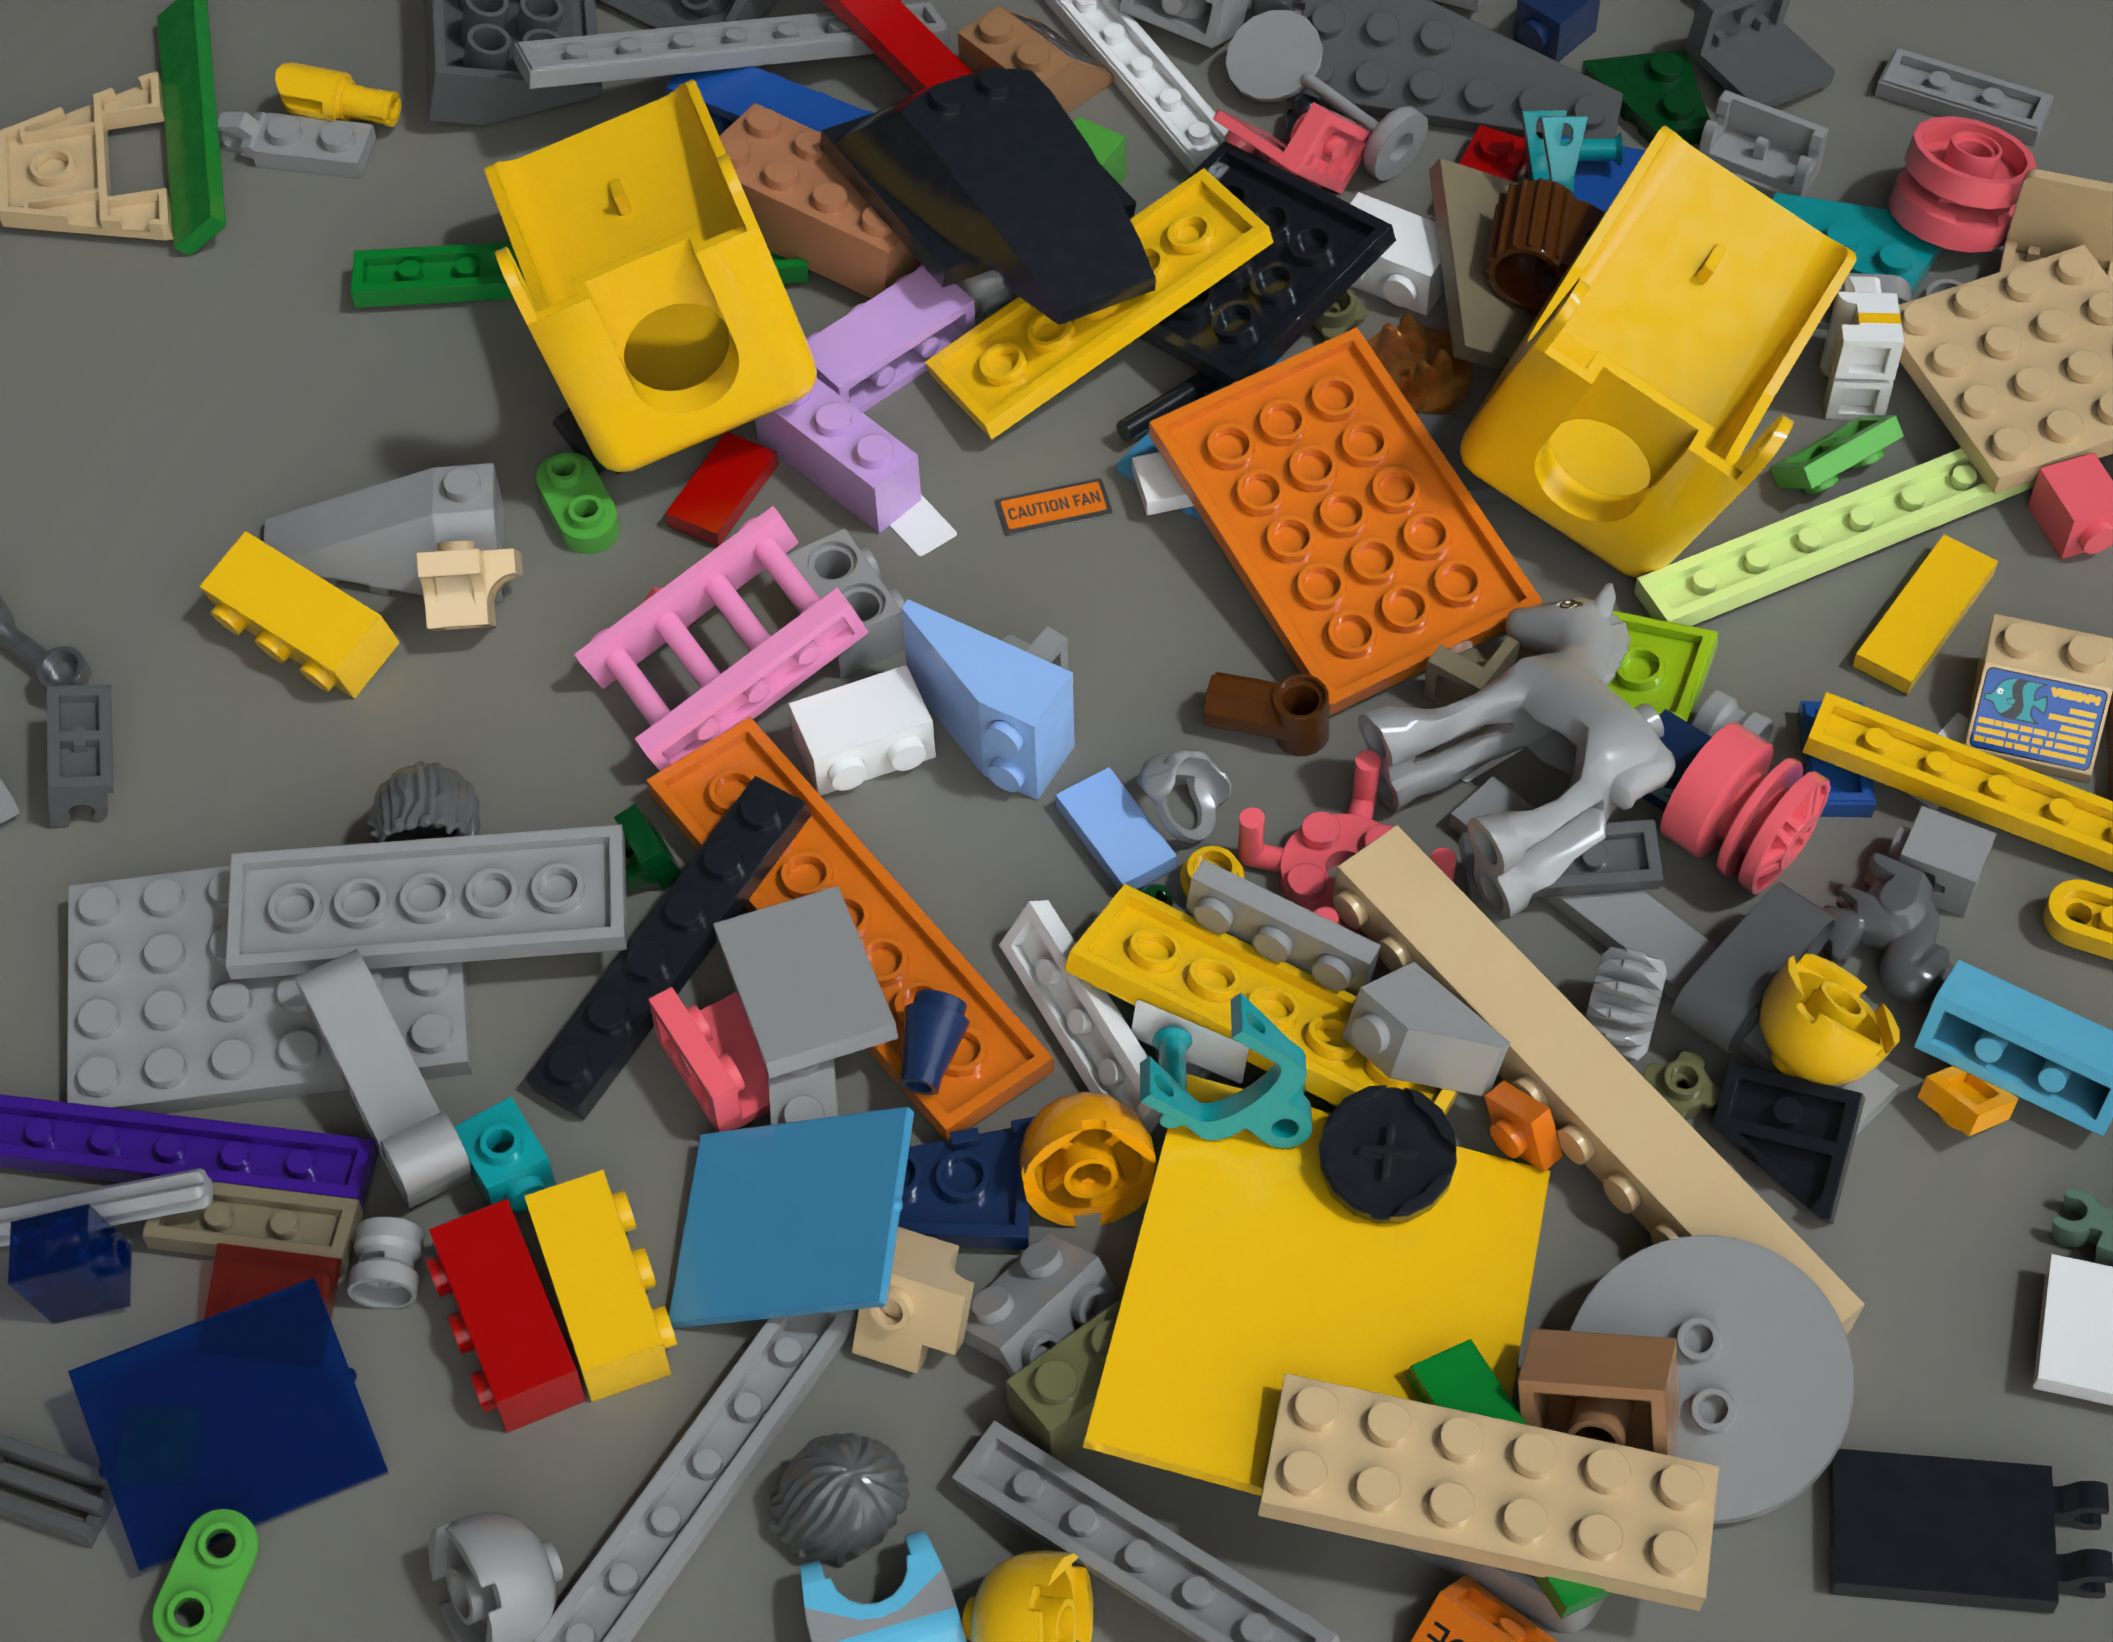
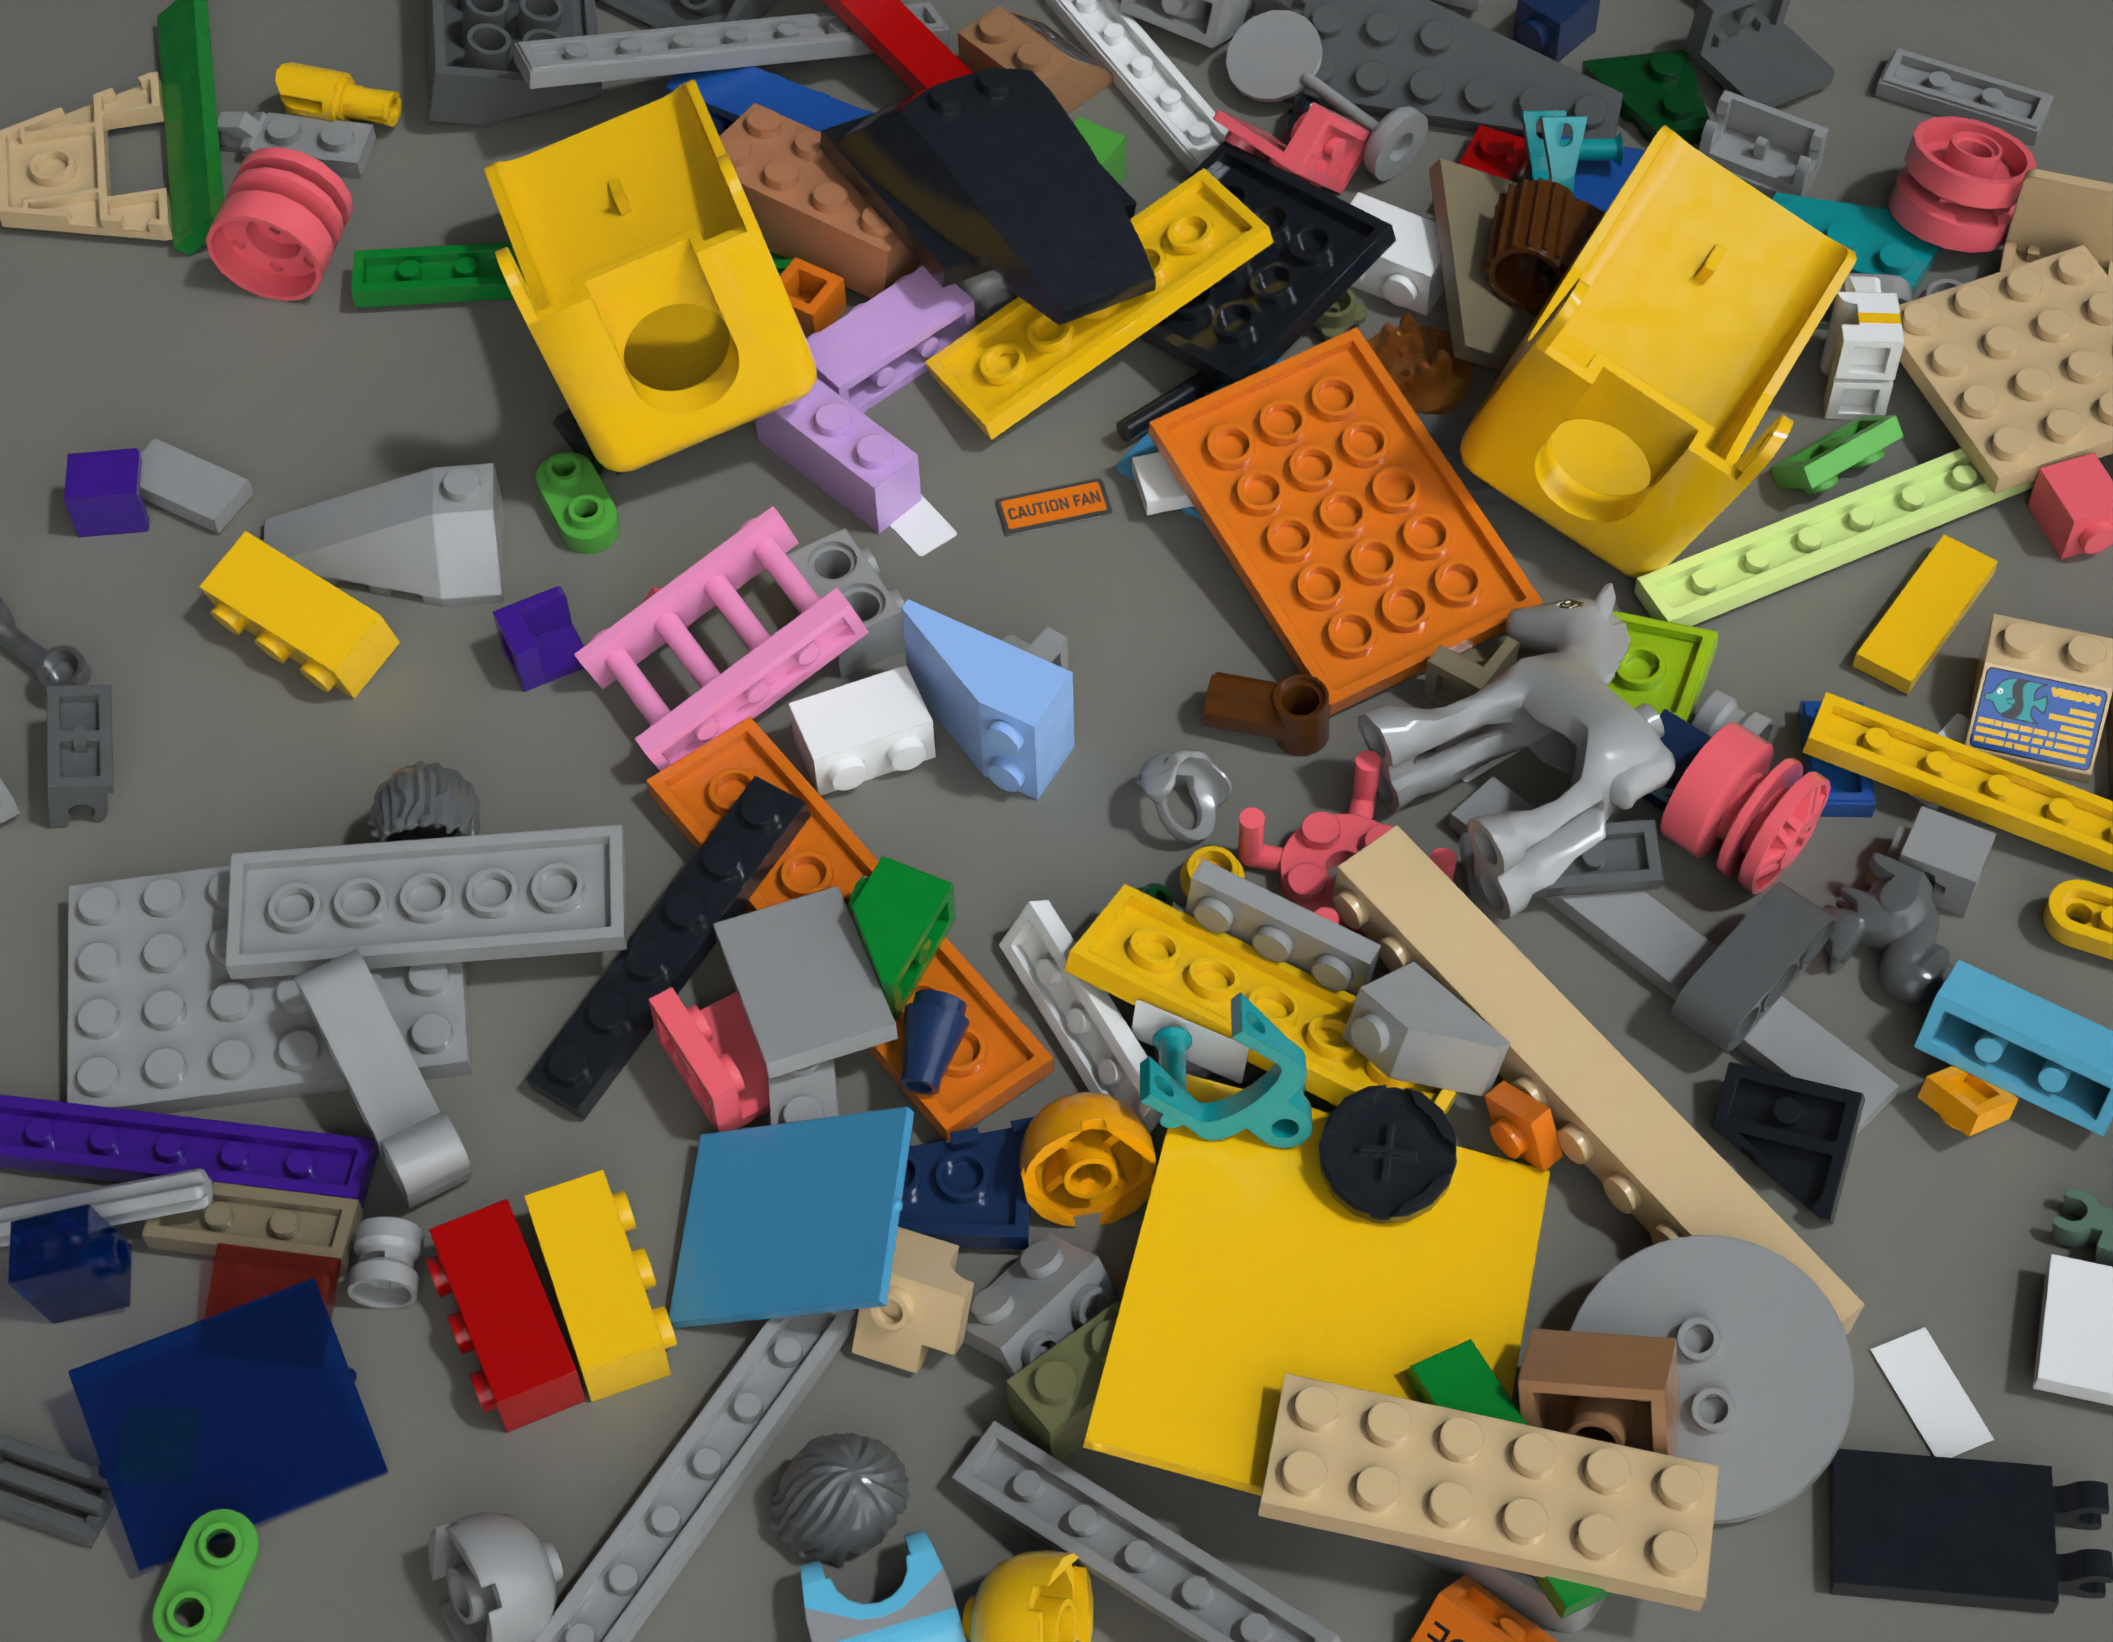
tan brick [416,541,523,631] -> none
teal brick [454,1097,556,1213] -> none
dark green tile [614,803,682,892] -> none
red tile [665,432,779,547] -> none
light blue tile [1056,767,1177,891] -> none
light grey gear [1585,947,1667,1061] -> none
olive plate [1643,1051,1722,1120] -> none
yellow cylinder [1759,953,1900,1086] -> none
none -> dark purple panel [64,448,150,537]
none -> light grey tile [140,438,254,534]
none -> coral wheel [206,147,353,301]
none -> dark purple panel [493,586,584,692]
none -> orange plate [780,257,847,338]
none -> green slope [849,856,956,1020]
none -> white sticker [1870,1327,1994,1458]

